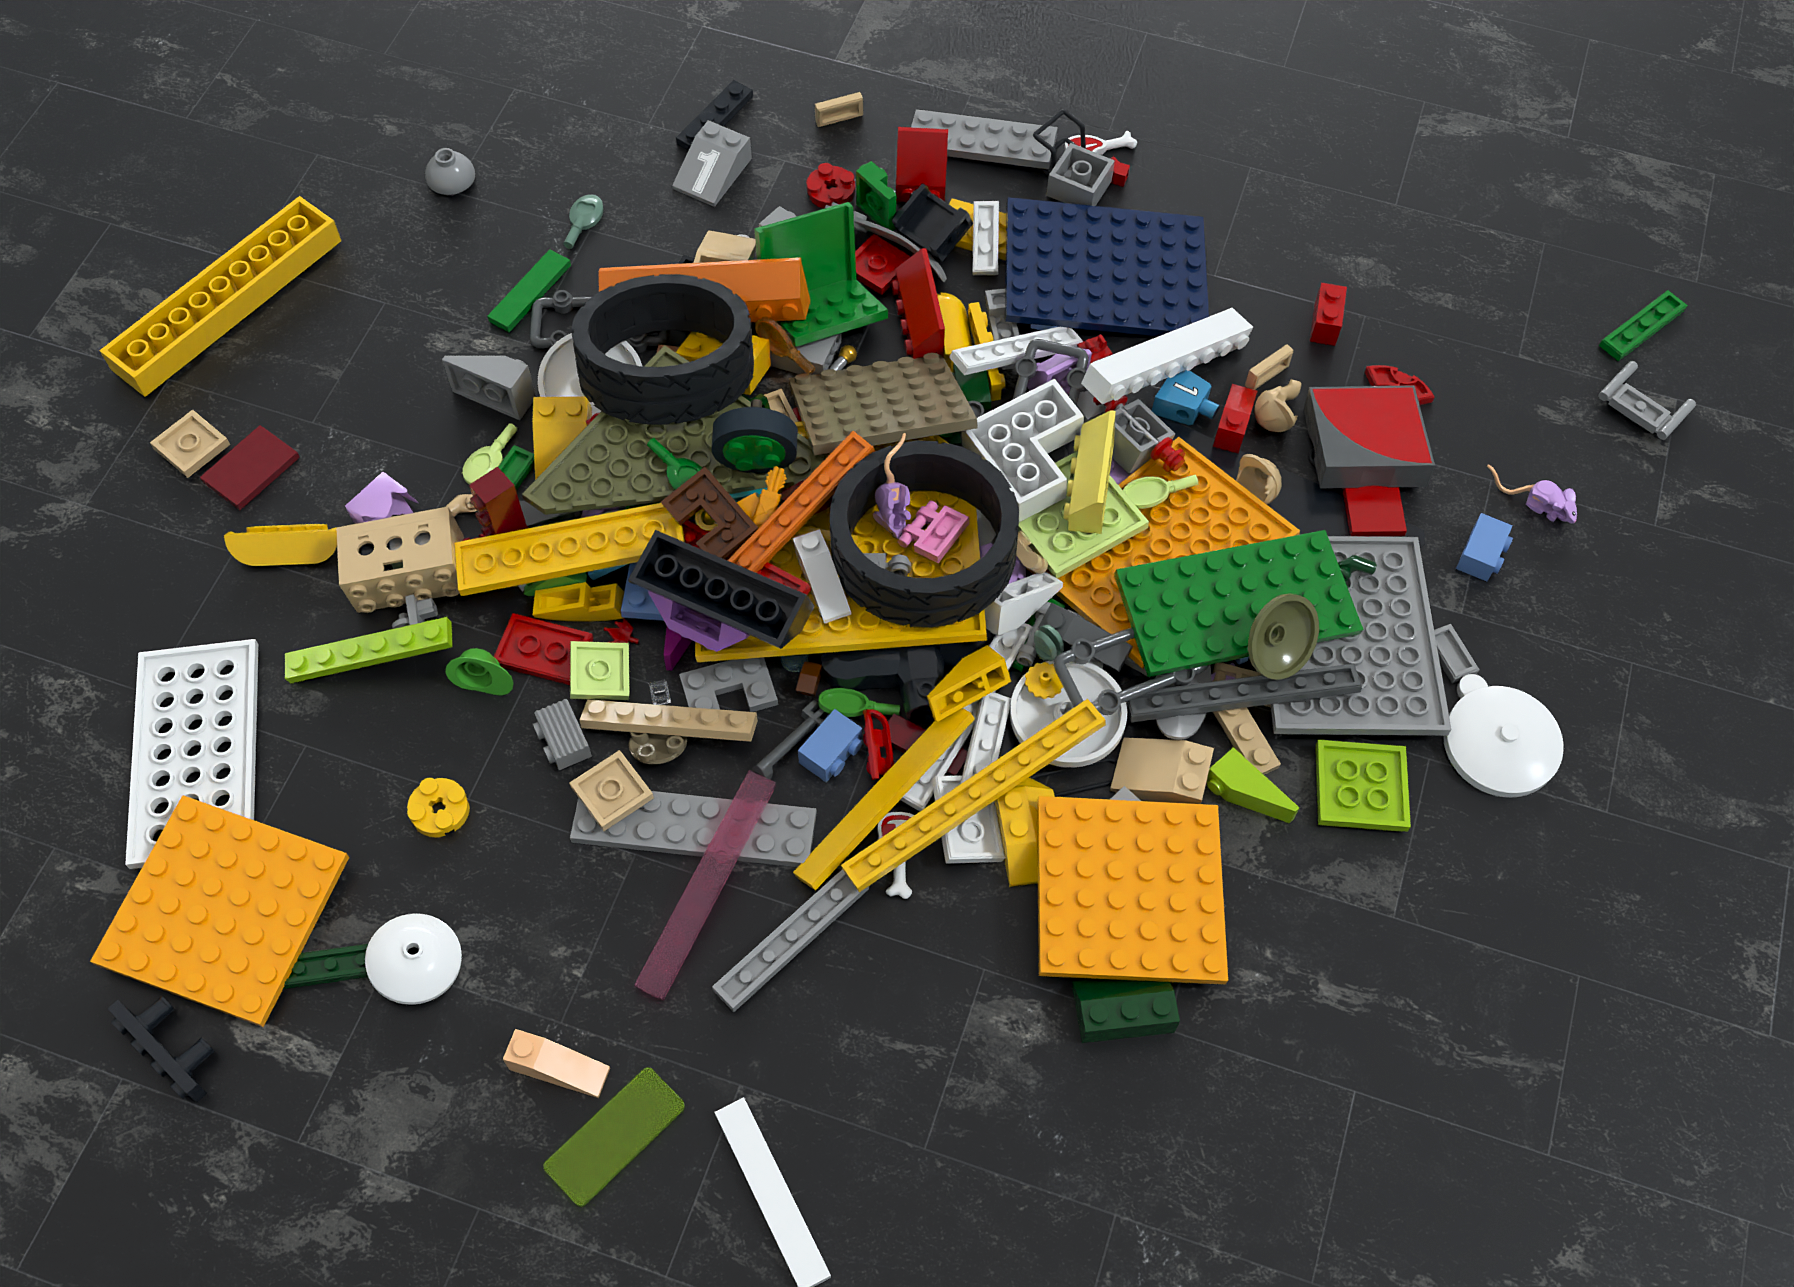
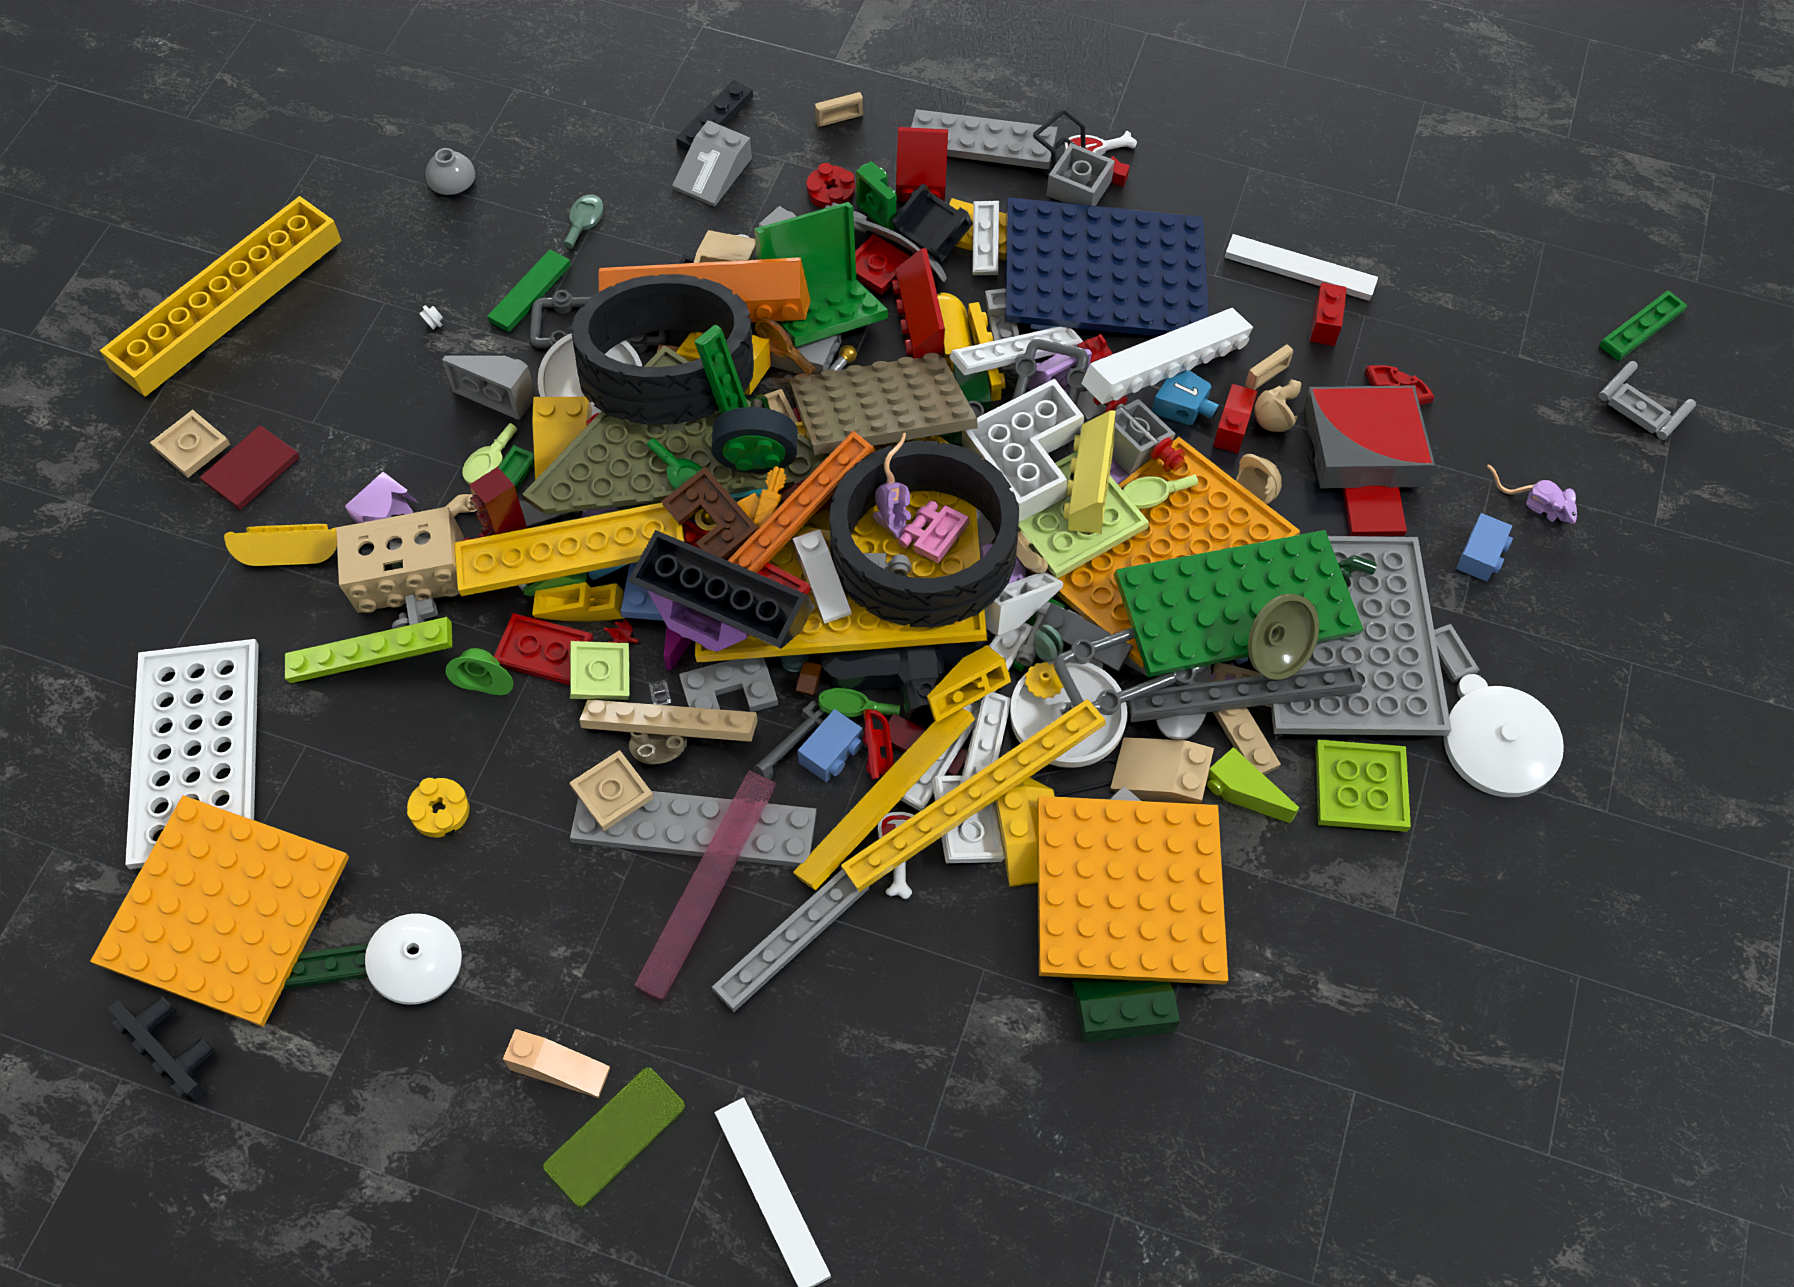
light grey brick [533,699,592,770] -> none
none -> white plate [419,305,443,330]
none -> green tile [694,325,749,414]
none -> white tile [1225,234,1378,301]

